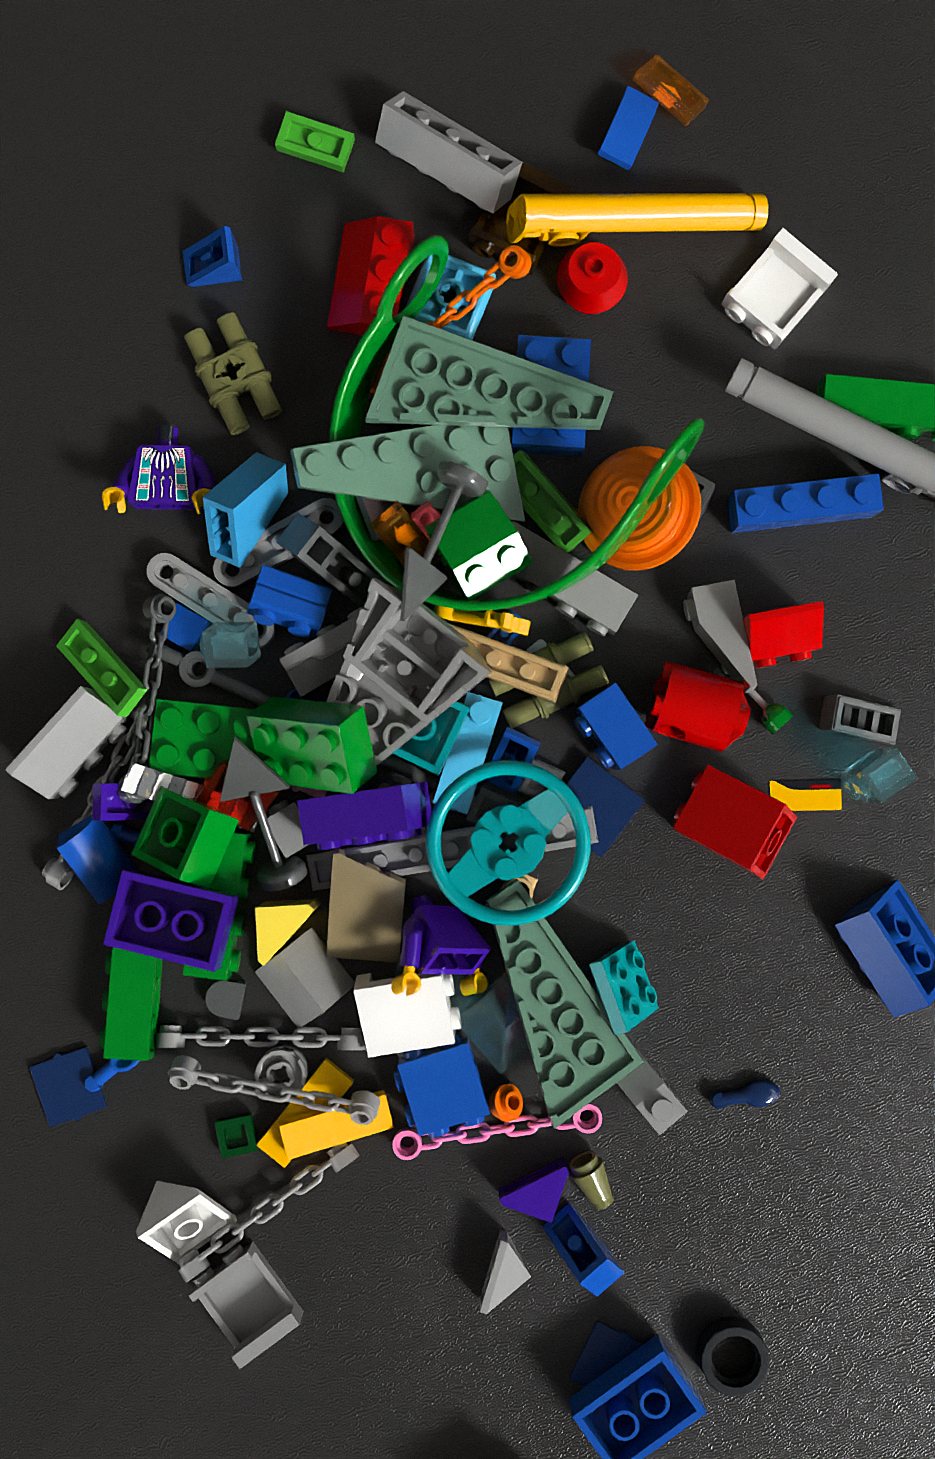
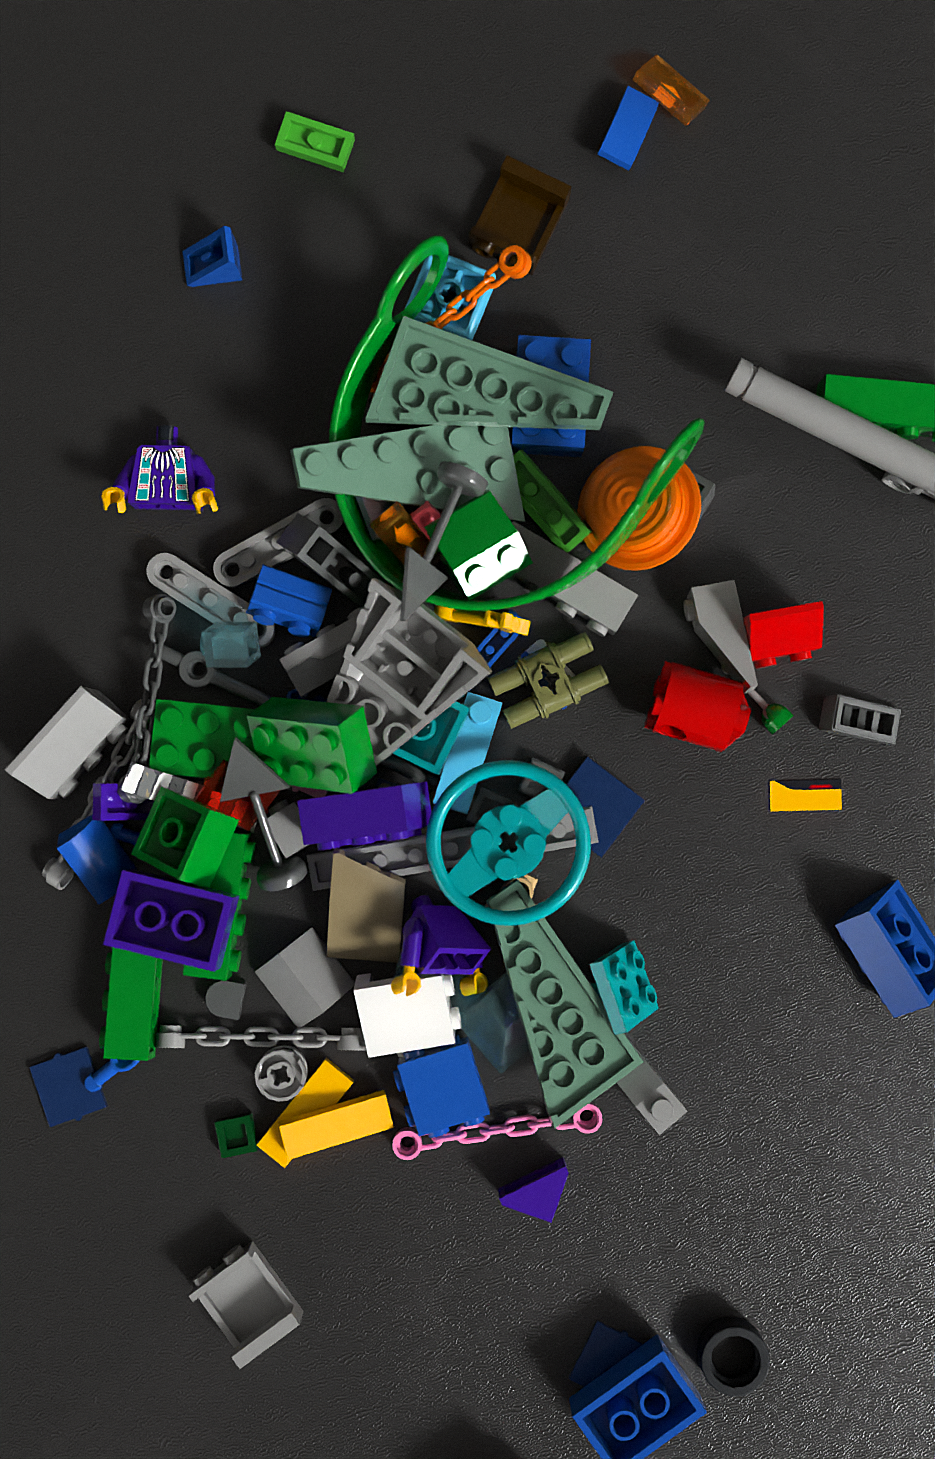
bright green plate [57,619,148,717] -> none
white slope [136,1181,237,1263] -> none
blue tile [160,603,210,652] -> none
light grey piece [168,1056,380,1125] -> none
light grey piece [177,1142,360,1283] -> none
olive pin [184,312,282,436] -> none
dark azure slope [203,452,288,567] -> none
light yellow slope [255,899,321,966] -> none
red slope [327,216,415,336] -> none
light grey brick [375,91,523,213] -> none
tan tile [448,623,569,703] -> none
light grey slope [479,1229,531,1314] -> none
blue slope [485,727,541,794] -> none
orange plate [489,1084,523,1122] -> none
yellow piece [506,193,768,247] -> none
blue slope [542,1203,625,1297] -> none
red cone [557,242,628,314] -> none
olive cone [569,1151,614,1210] -> none
blue brick [573,683,658,770] -> none
red slope [673,765,797,880] -> none
dark blue piece [709,1079,780,1109] -> none
white panel [721,228,838,350] -> none
blue brick [727,474,884,533] -> none
clear light blue brick [841,747,918,803] -> none

